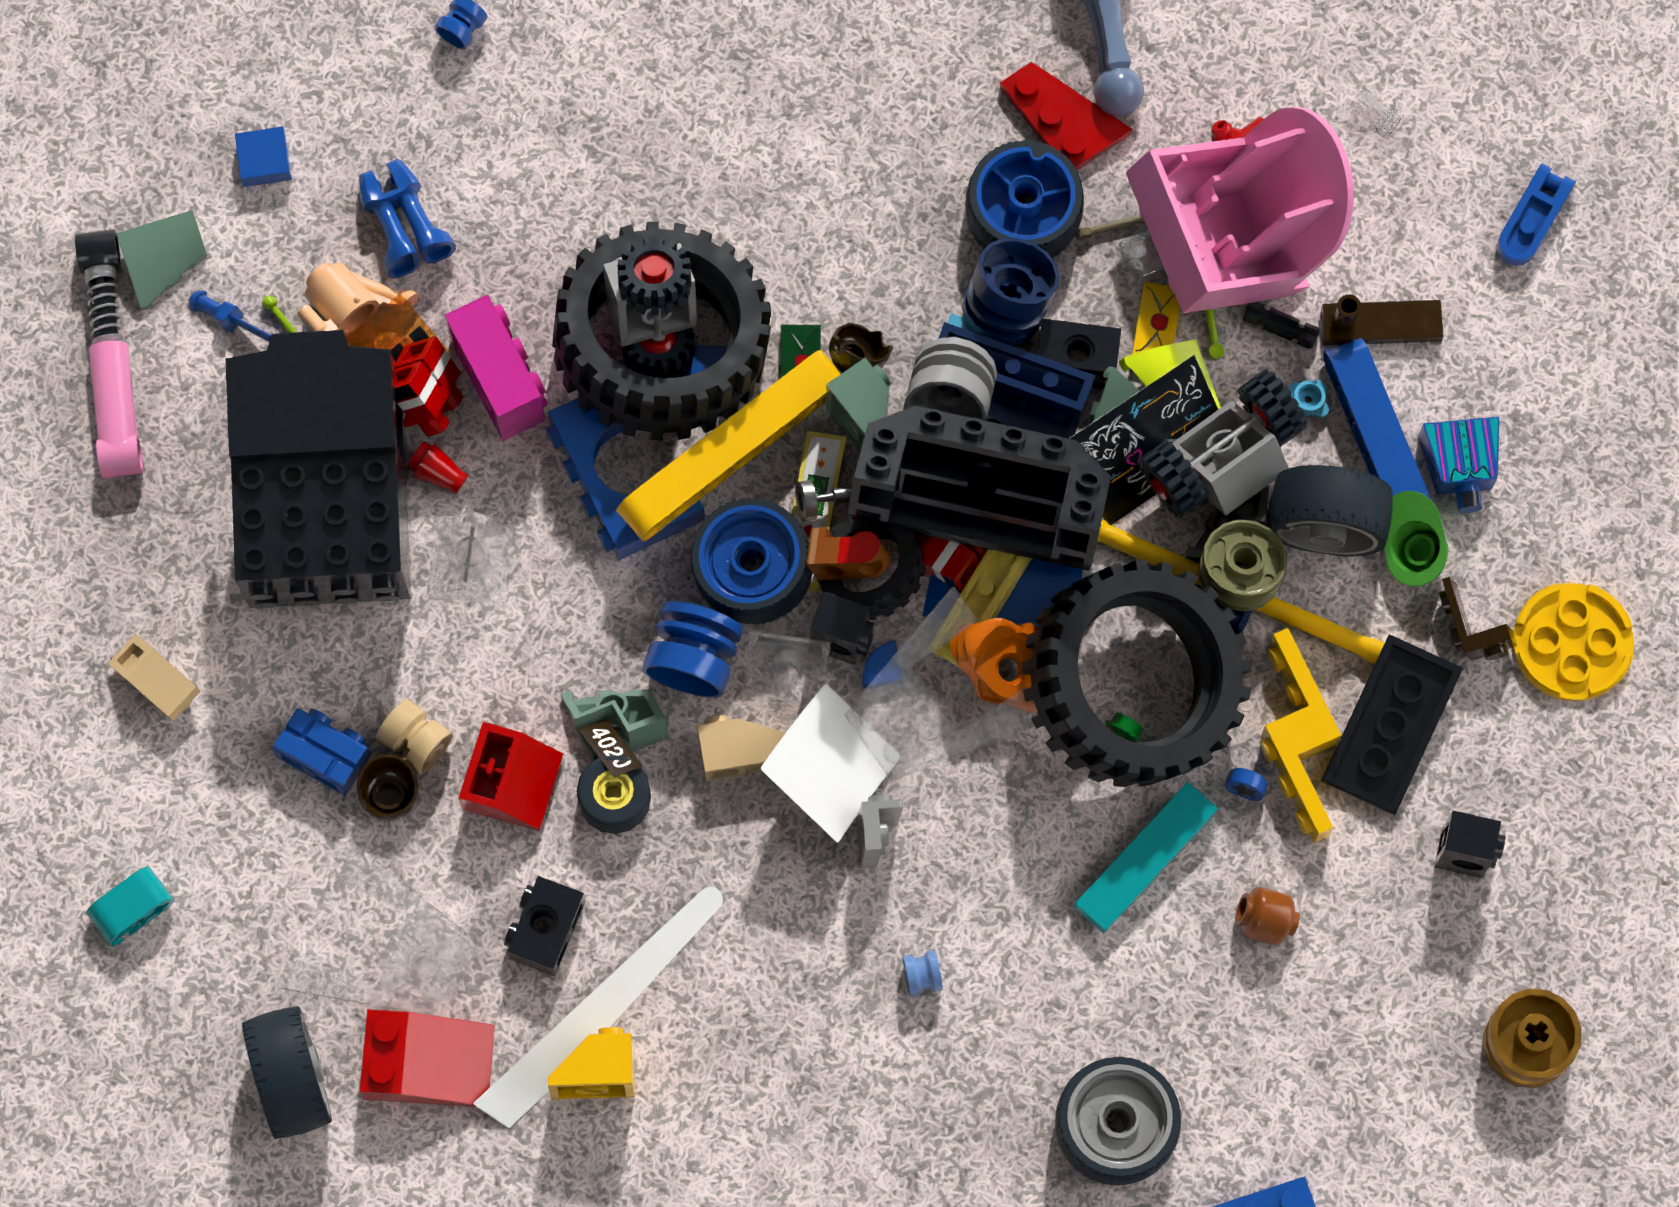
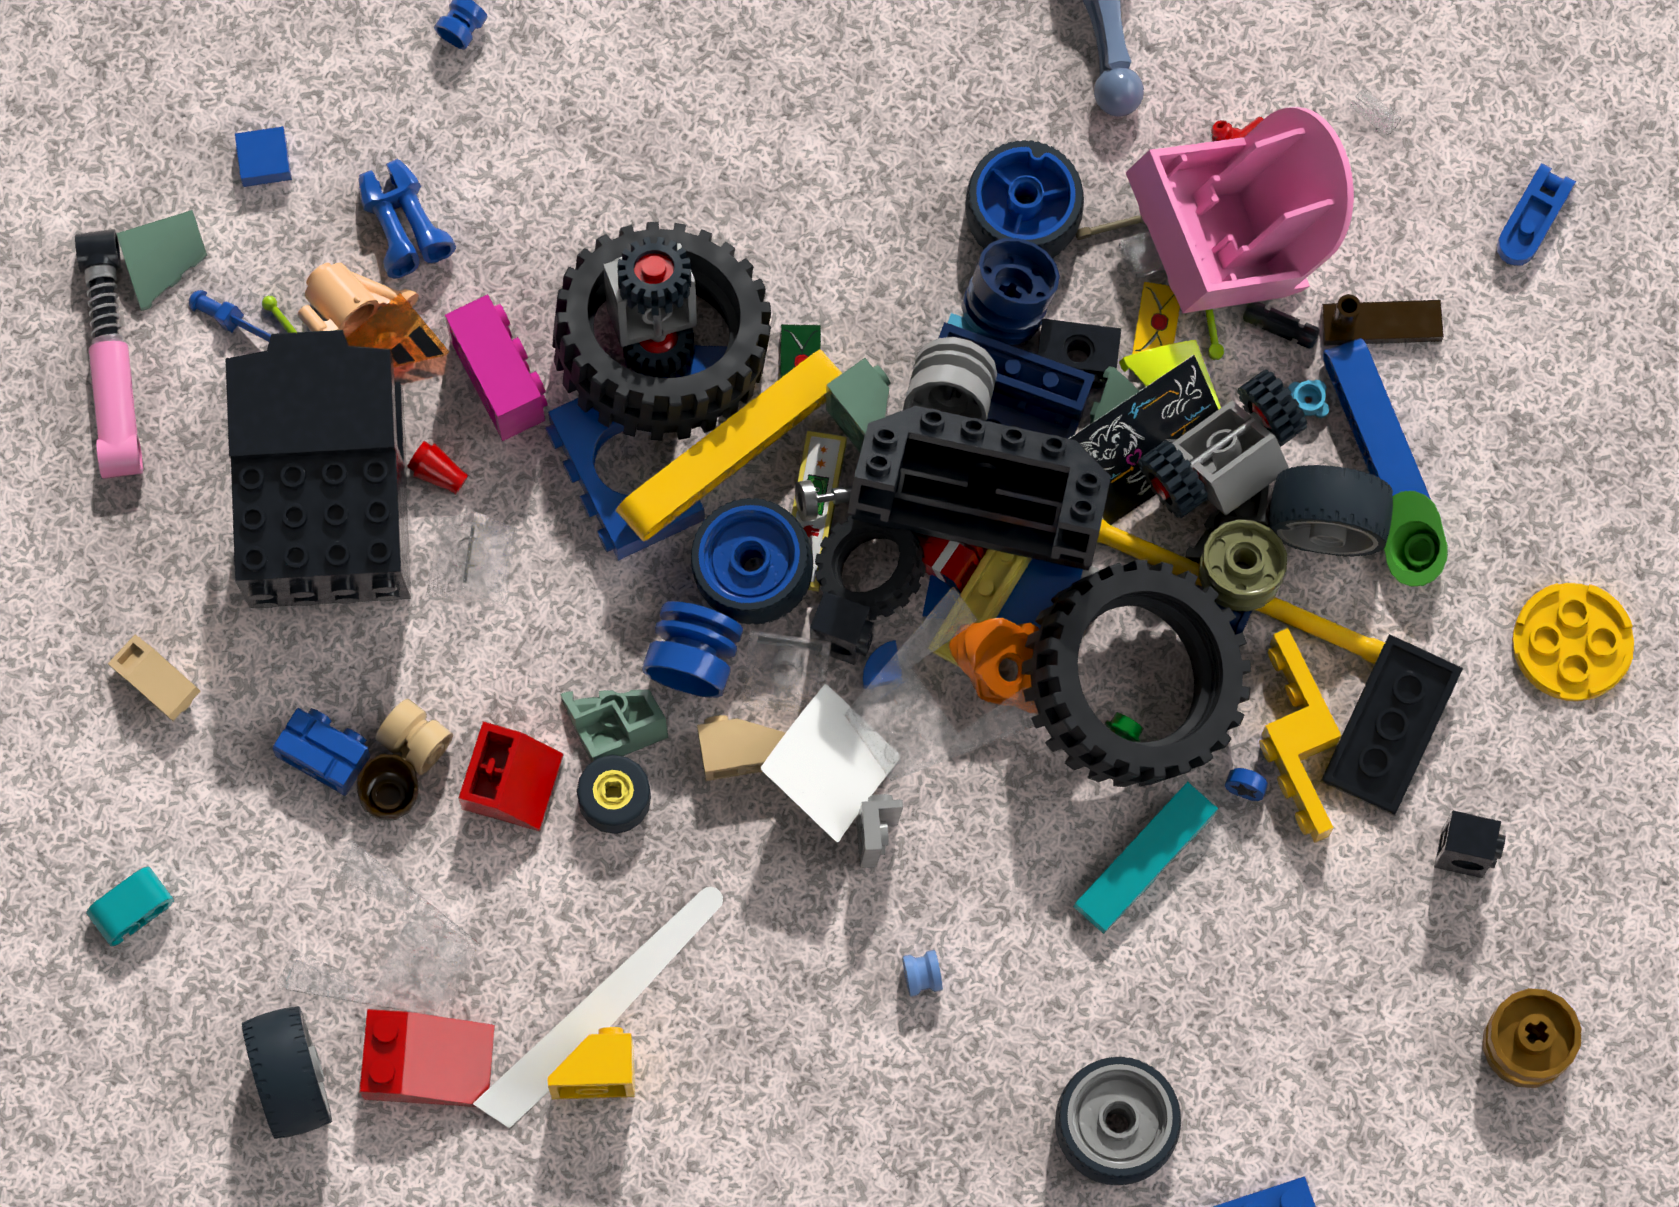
red hips [394,336,464,437] -> none
black brick [504,876,586,976] -> none
dark brown sticker [578,719,643,777] -> none
dark orange leg [806,527,890,580] -> none
dark brown hair [829,323,893,373] -> none
red wing [1000,61,1133,171] -> none
dark orange head [1235,887,1300,945] -> none
torso [1418,417,1500,513] -> none
dark brown bracket [1439,576,1518,660] -> none

